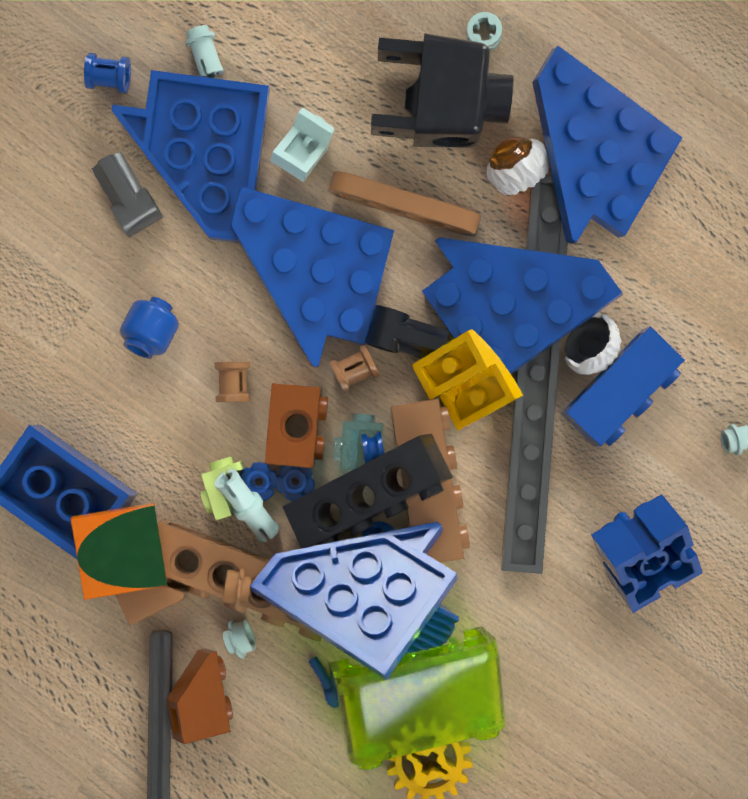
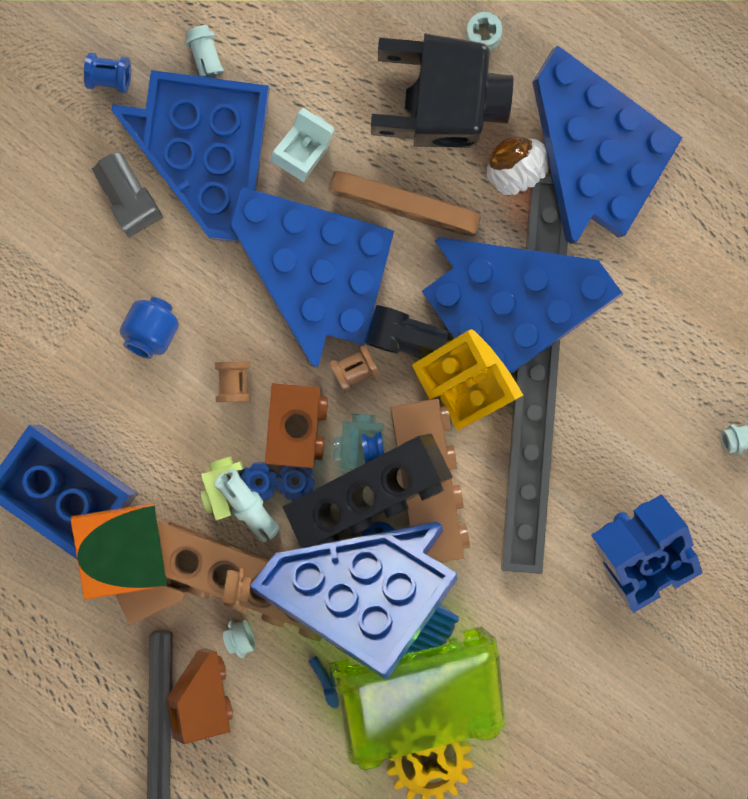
blue brick [561,326,685,446] -> none
hair [565,313,622,375] -> none

